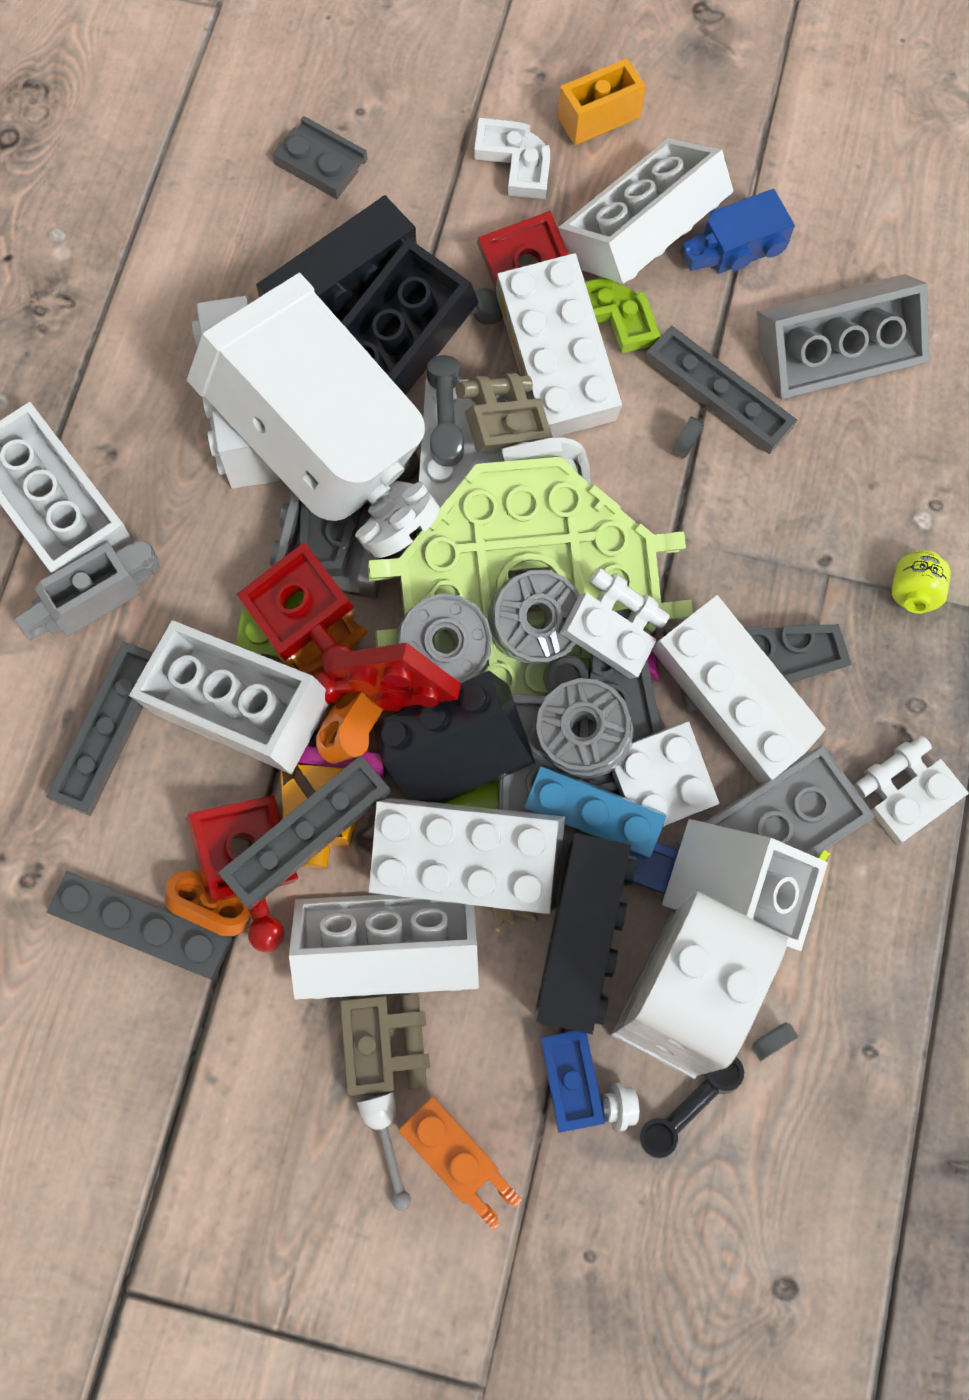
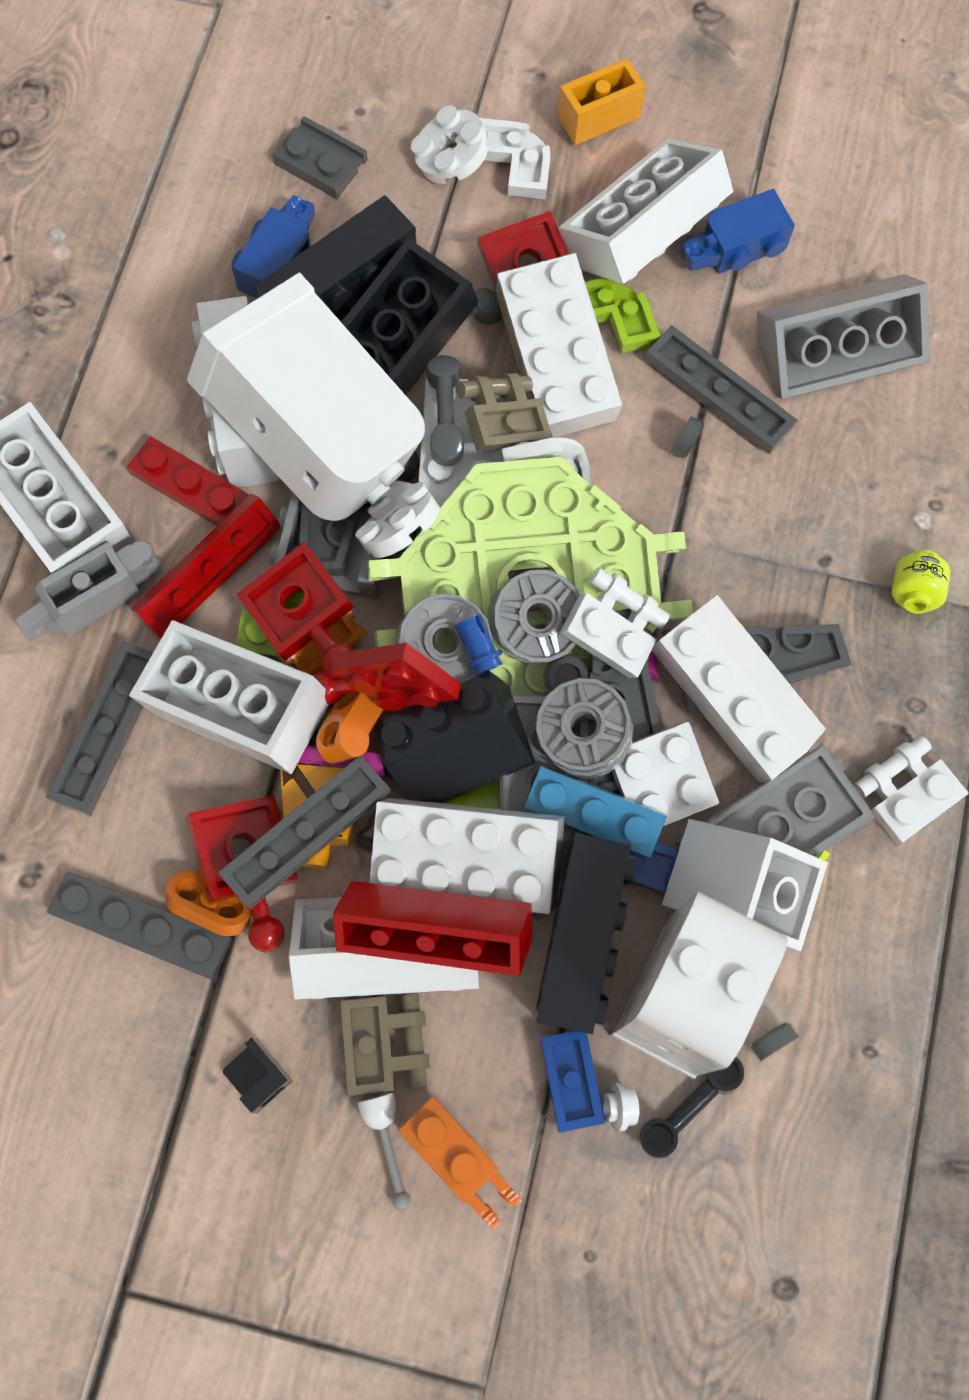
none -> red plate [127,436,249,526]
none -> red plate [130,493,281,640]
none -> black panel [223,1037,293,1114]
none -> blue hinge [232,195,315,299]
none -> red brick [333,881,532,976]
none -> white plate [411,105,489,184]
none -> blue pin [454,614,502,675]

